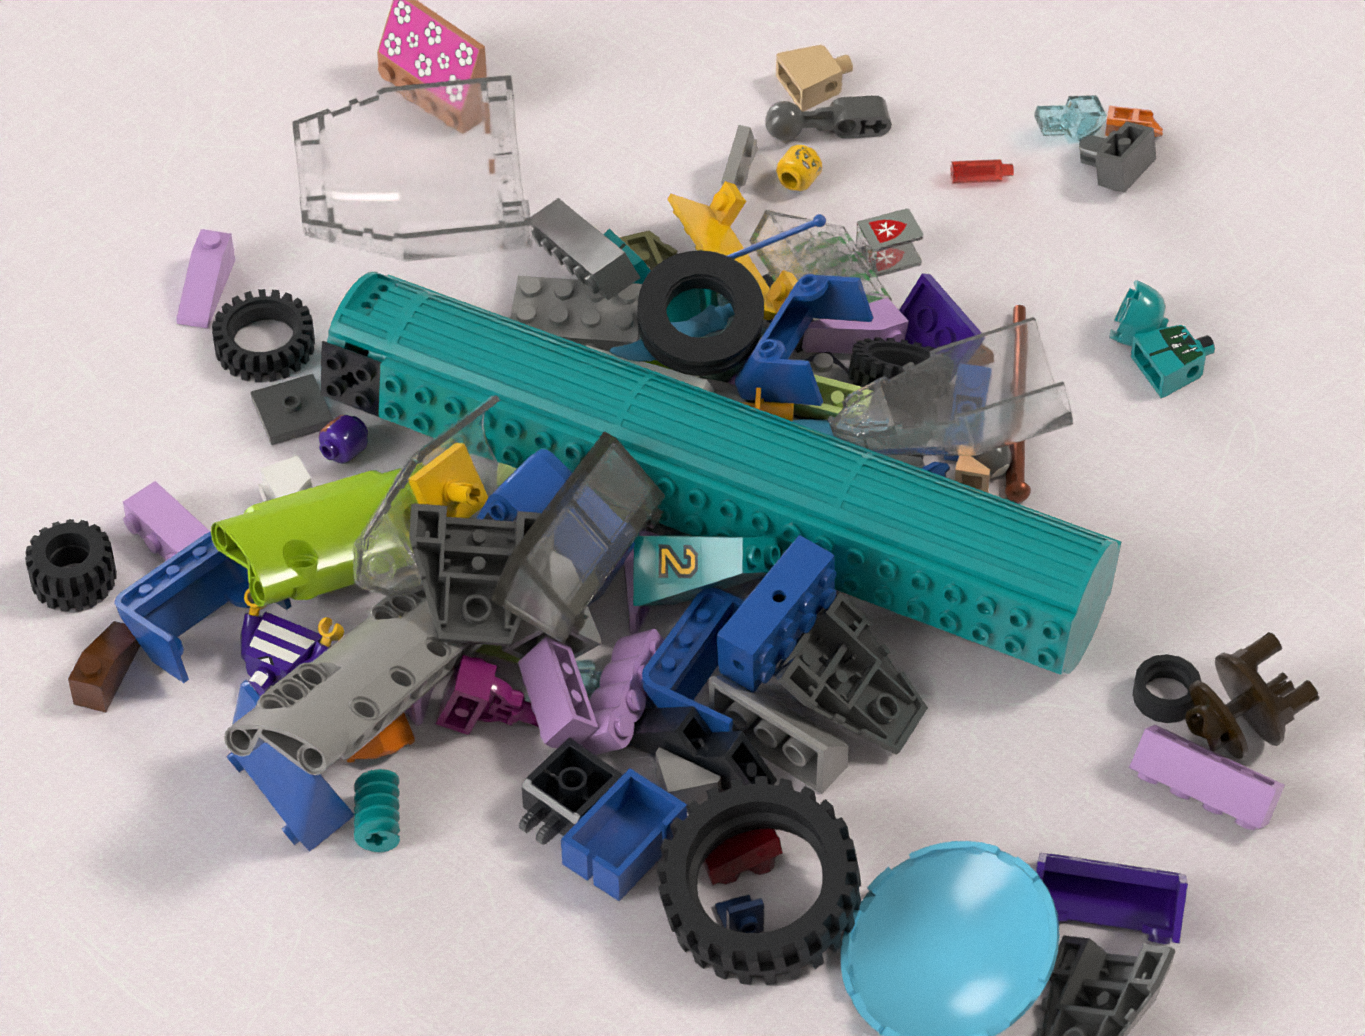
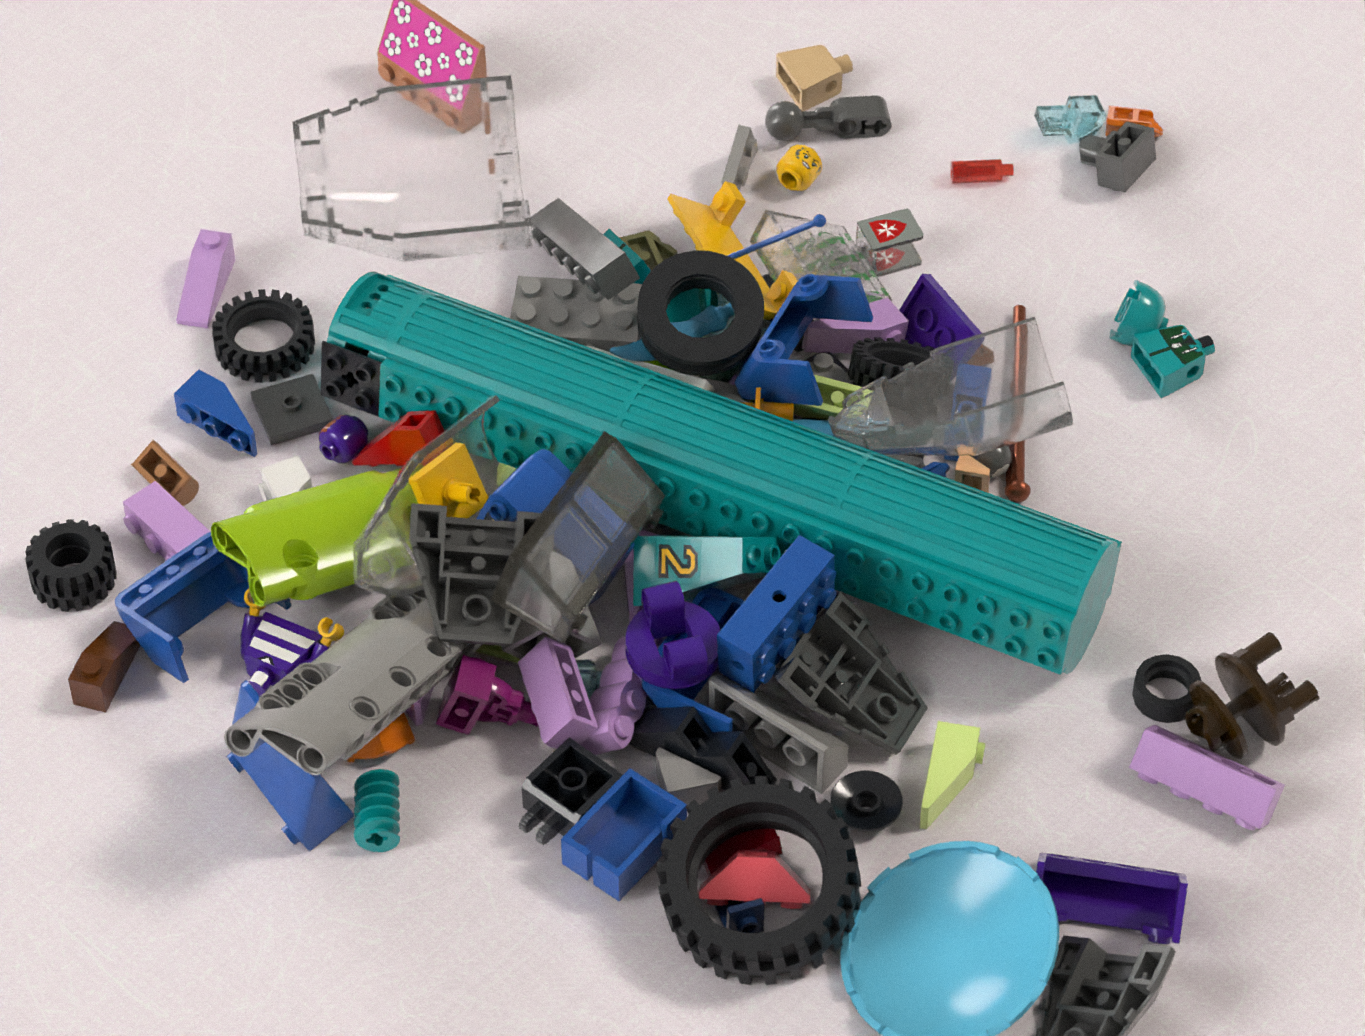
none -> medium nougat brick [131,440,199,506]
none -> blue slope [174,369,258,457]
none -> red slope [352,410,450,467]
none -> dark purple piece [625,581,721,689]
none -> coral slope [699,850,810,909]
none -> black dish [830,771,903,832]
none -> yellowish green slope [920,721,986,829]

